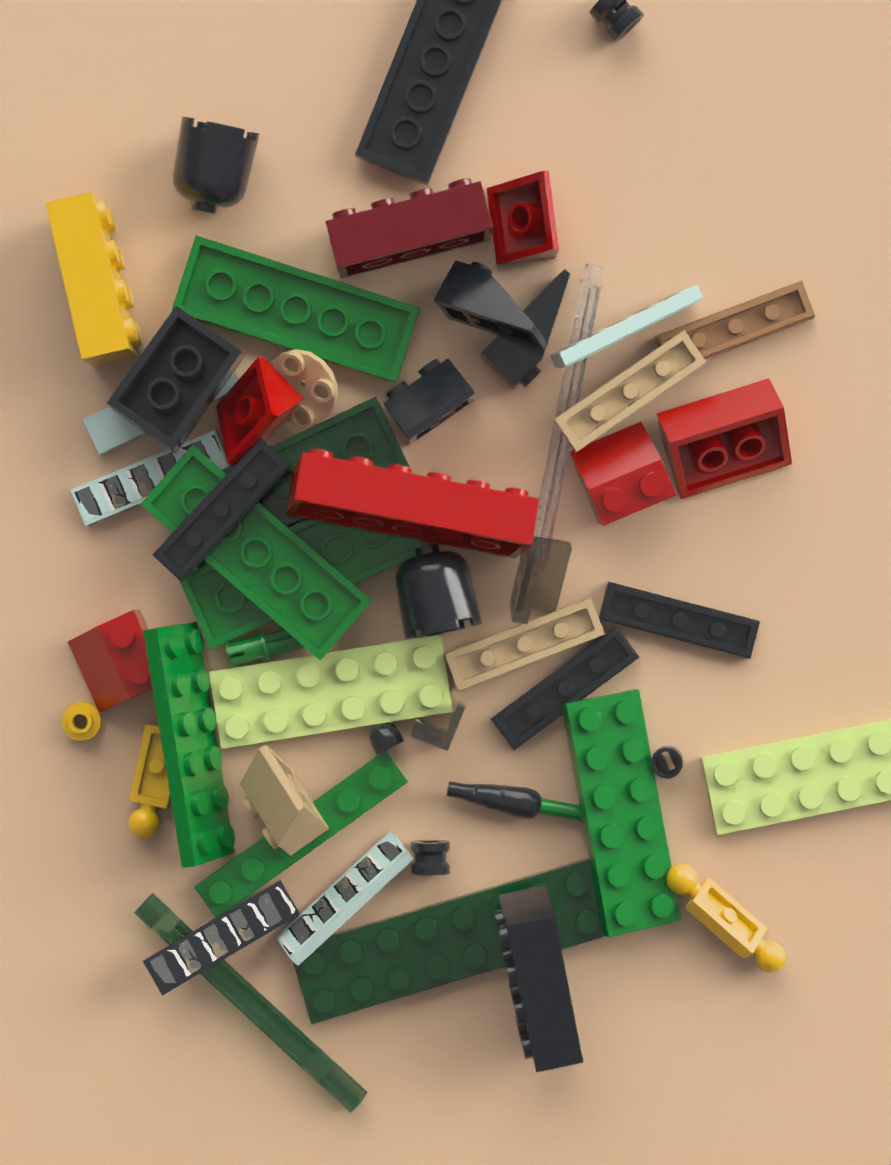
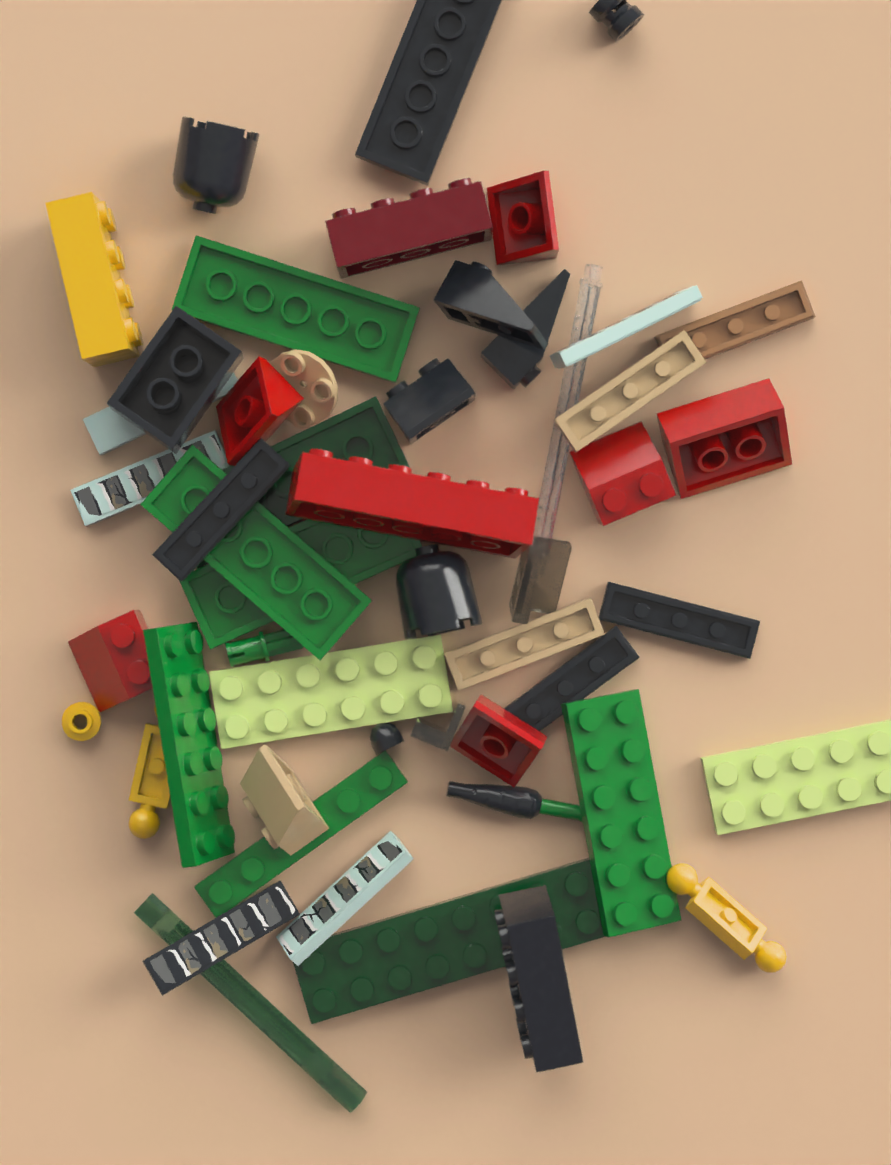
black wheel [411,840,450,876] -> none
black hinge [651,746,684,779] -> none
none -> red slope [448,694,547,788]

